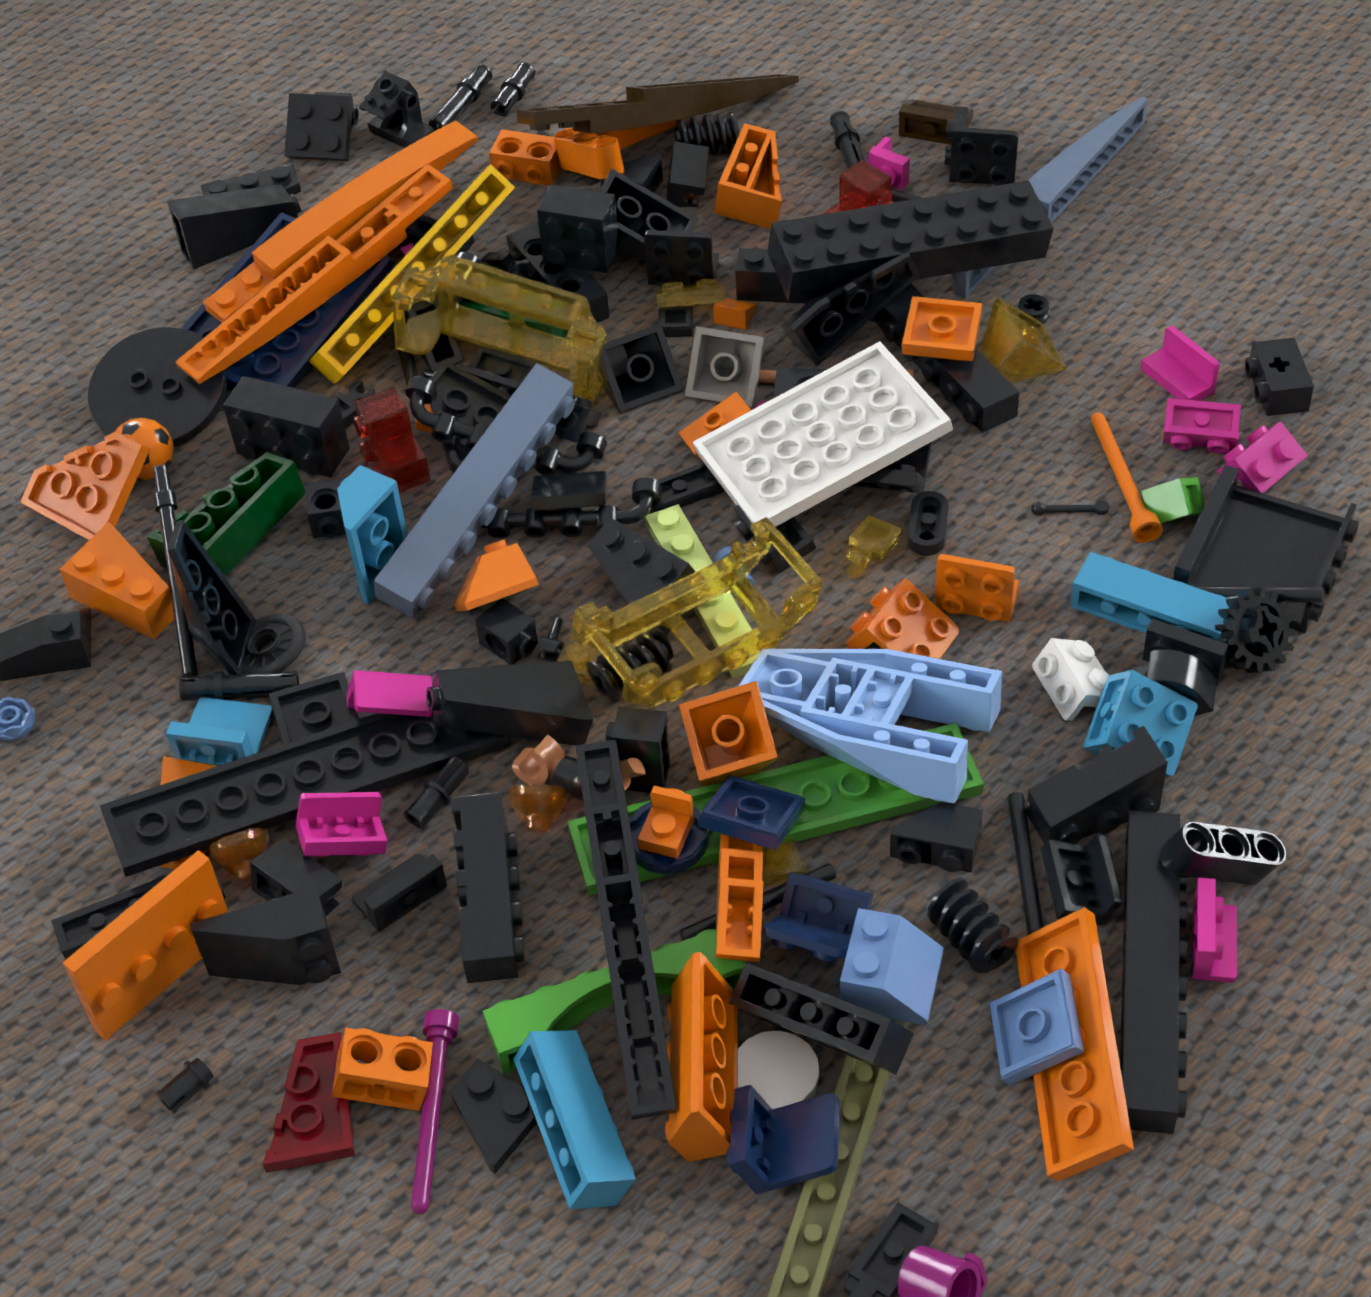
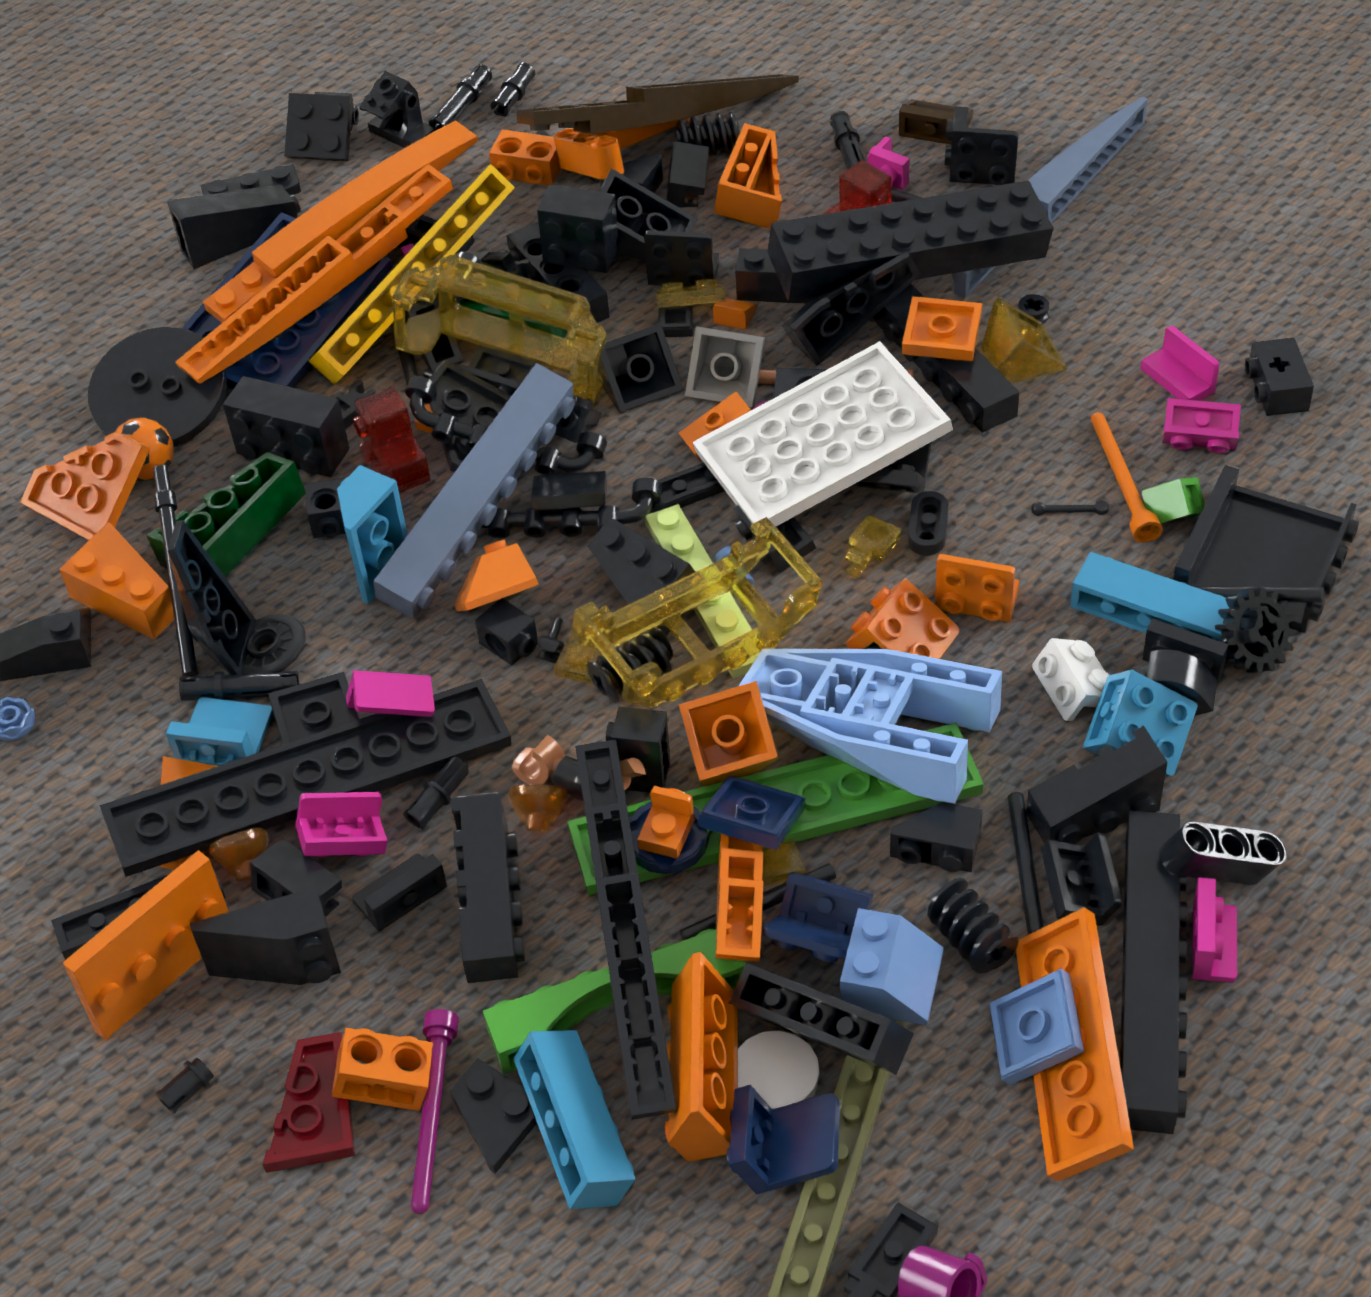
black slope [426,661,593,746] -> none
dark pink bracket [1217,421,1308,493] -> none

